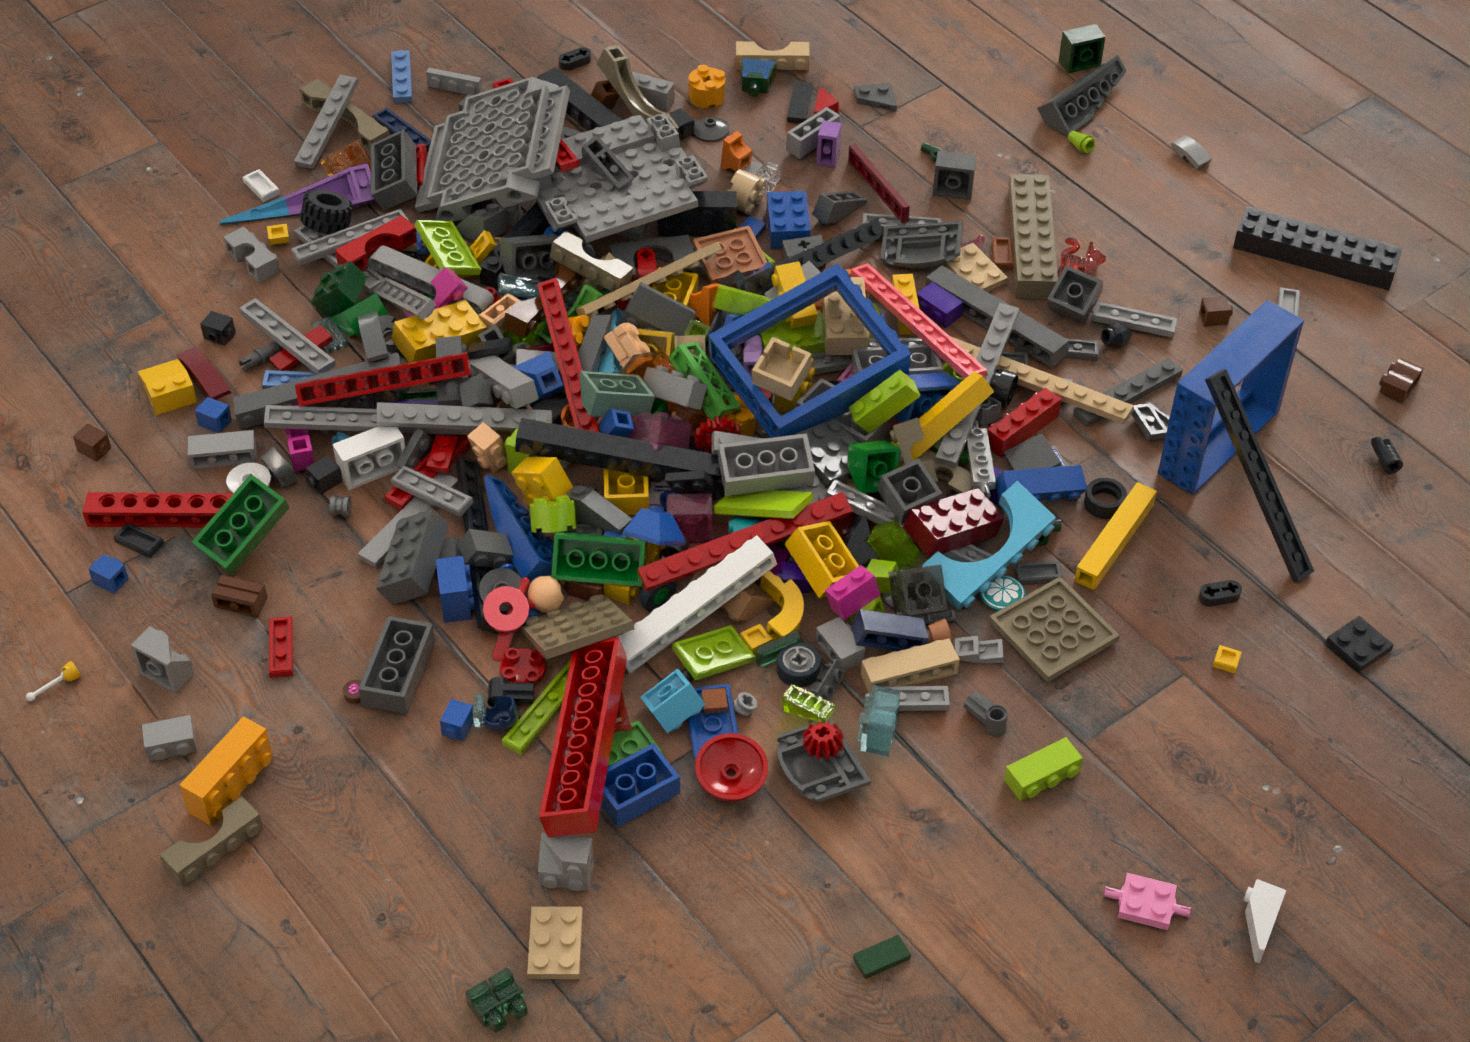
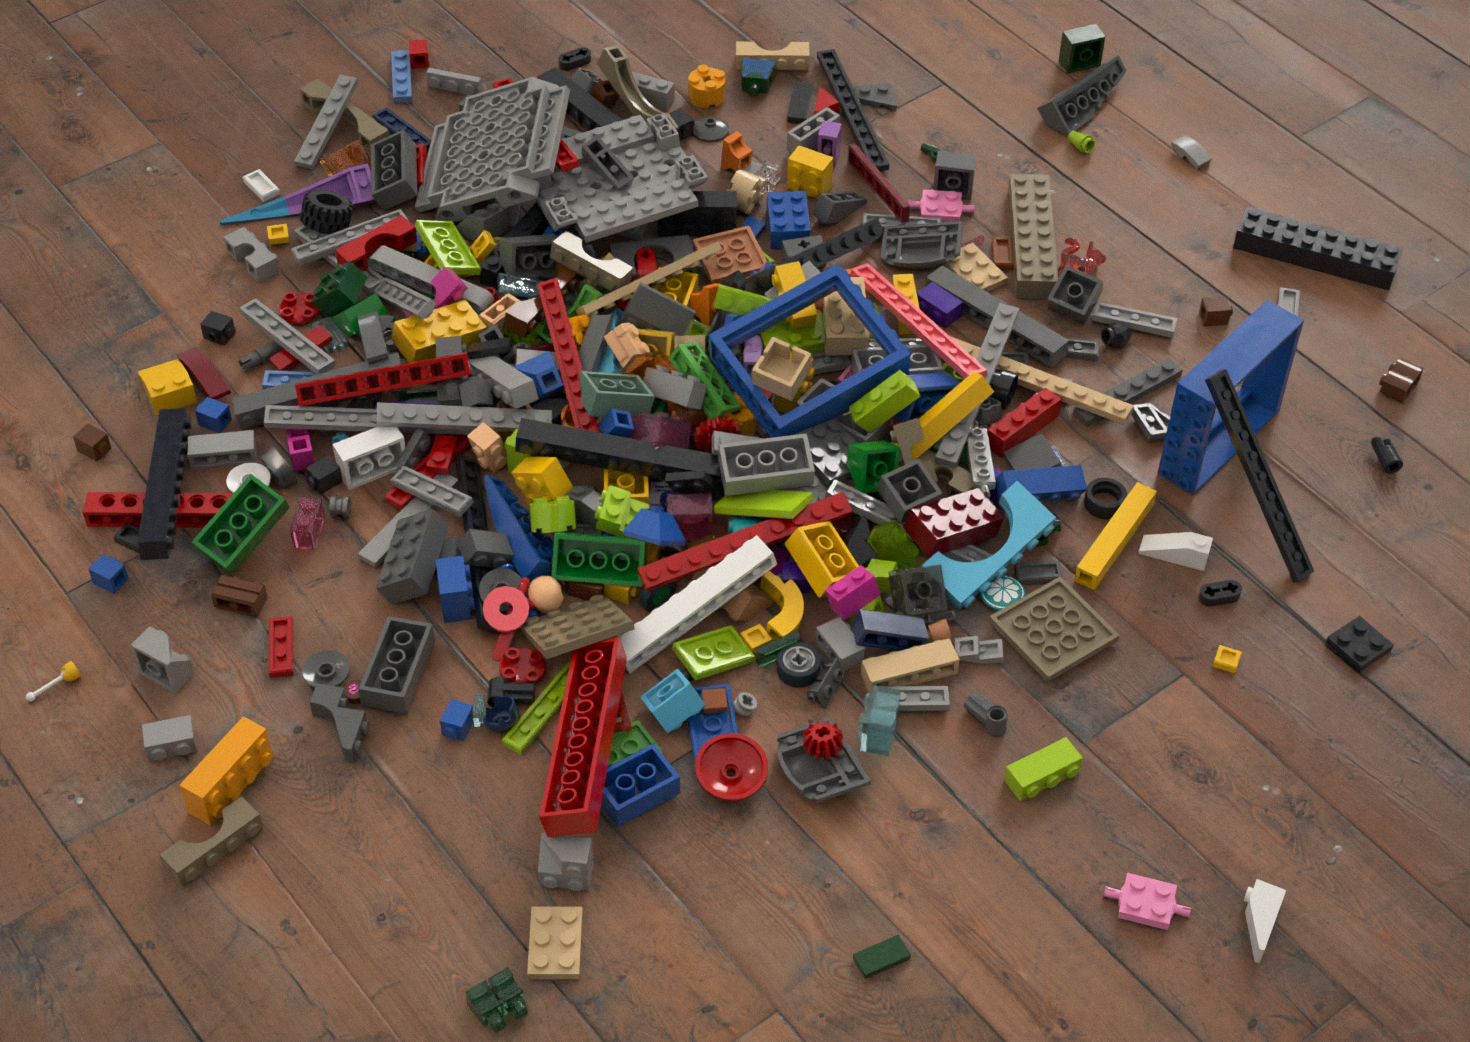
clear neon green slope [782,685,836,722] -> none
none -> black brick [137,408,192,560]
none -> red dish [279,292,320,324]
none -> clear pink brick [290,497,325,550]
none -> dark grey dish [302,651,350,688]
none -> dark grey arch [310,684,370,764]
none -> red brick [409,39,430,69]
none -> dark grey piece [570,68,603,95]
none -> lime plate [594,485,650,538]
none -> clear yellow tile [687,534,715,549]
none -> yellow brick [787,146,833,199]
none -> black plate [817,49,890,172]
none -> bright pink plate [908,189,975,222]
none -> white slope [1138,532,1213,571]

